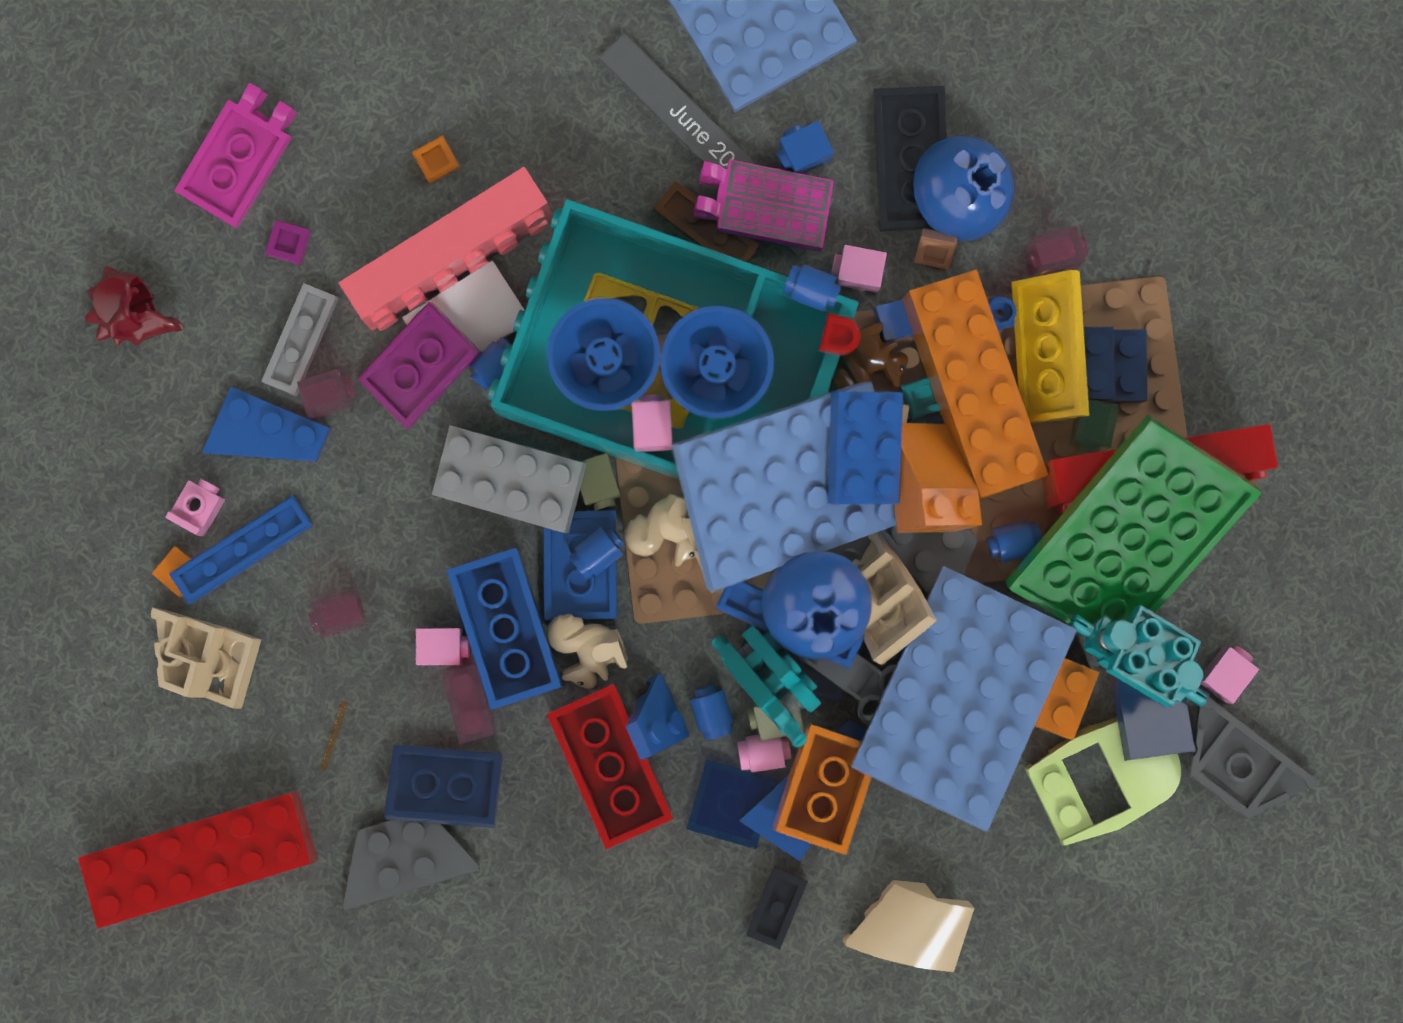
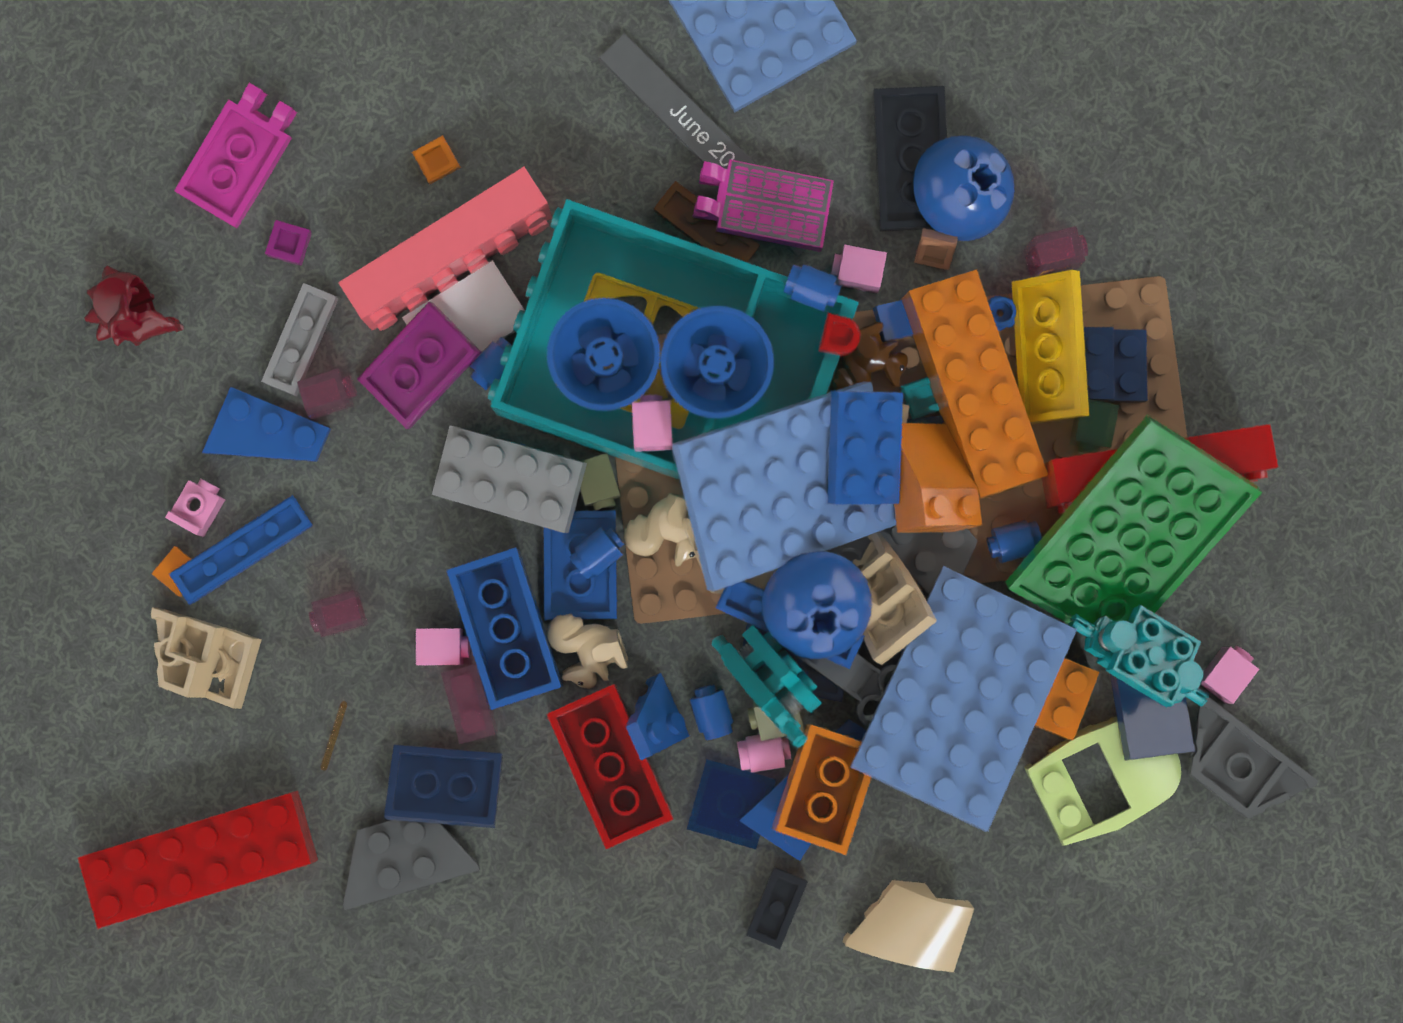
blue brick [776,121,834,174] -> none

